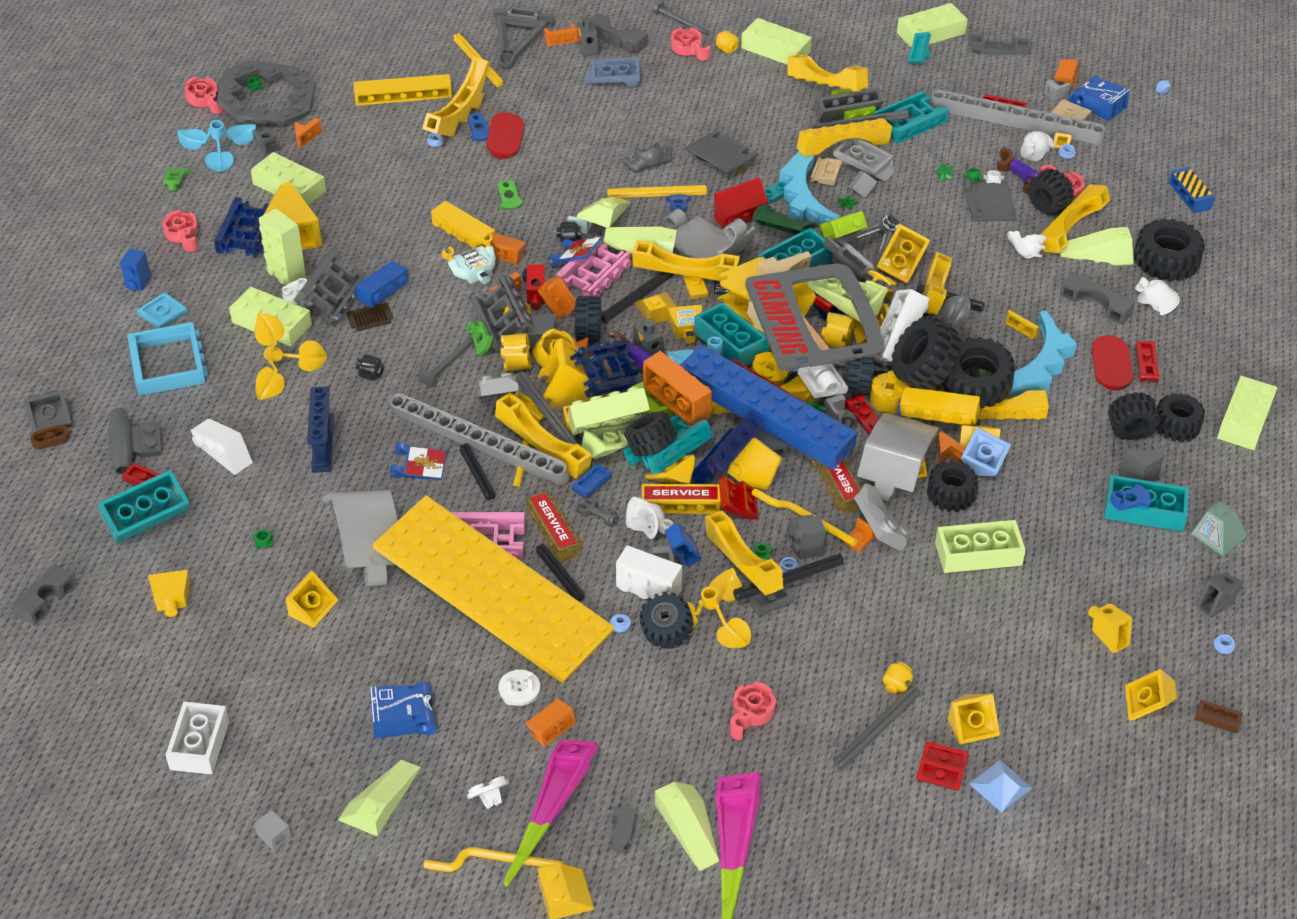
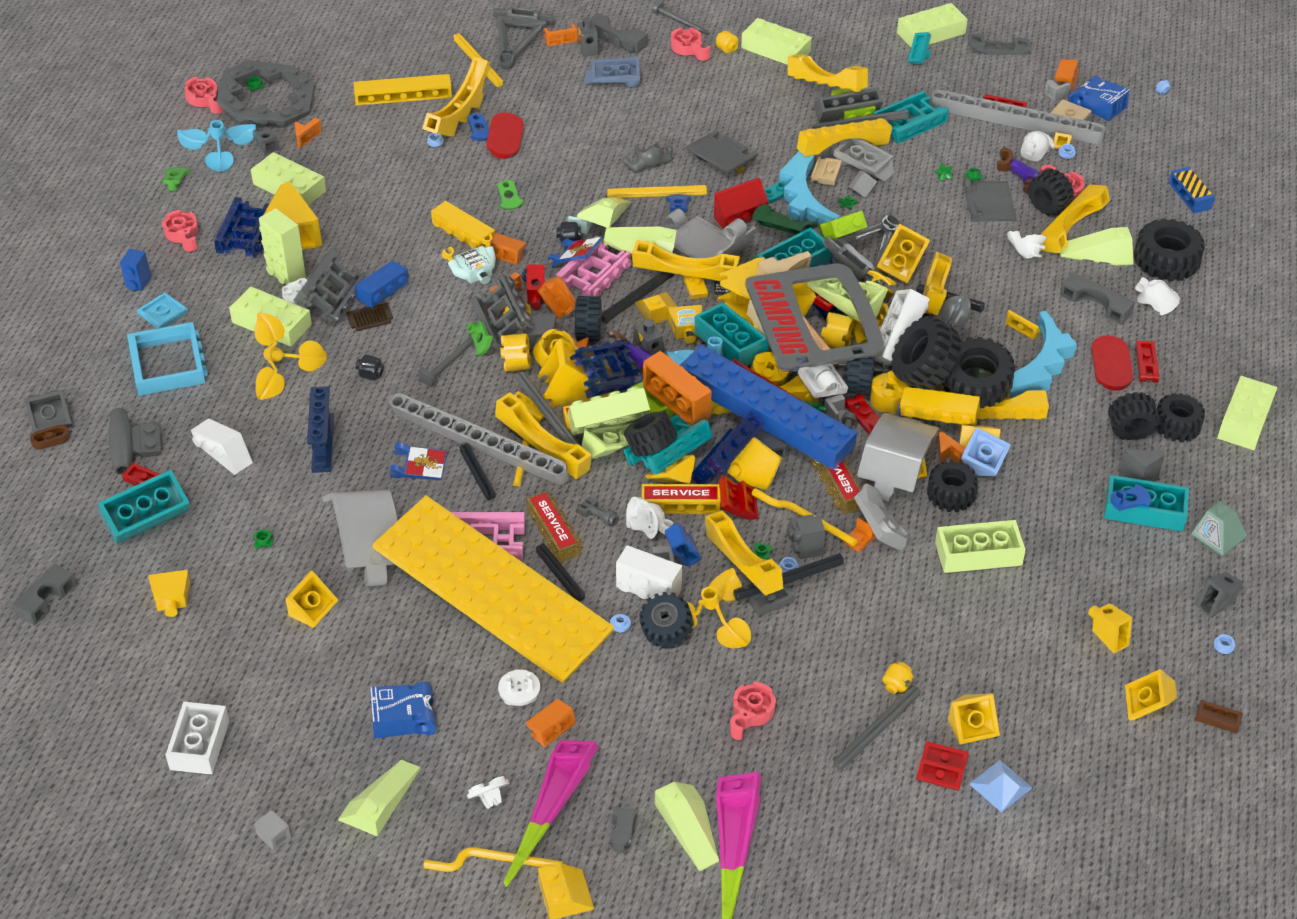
light grey slope [476,373,519,397] -> none
blue plate [572,463,612,499] -> none
white plate [983,170,1004,184] -> none

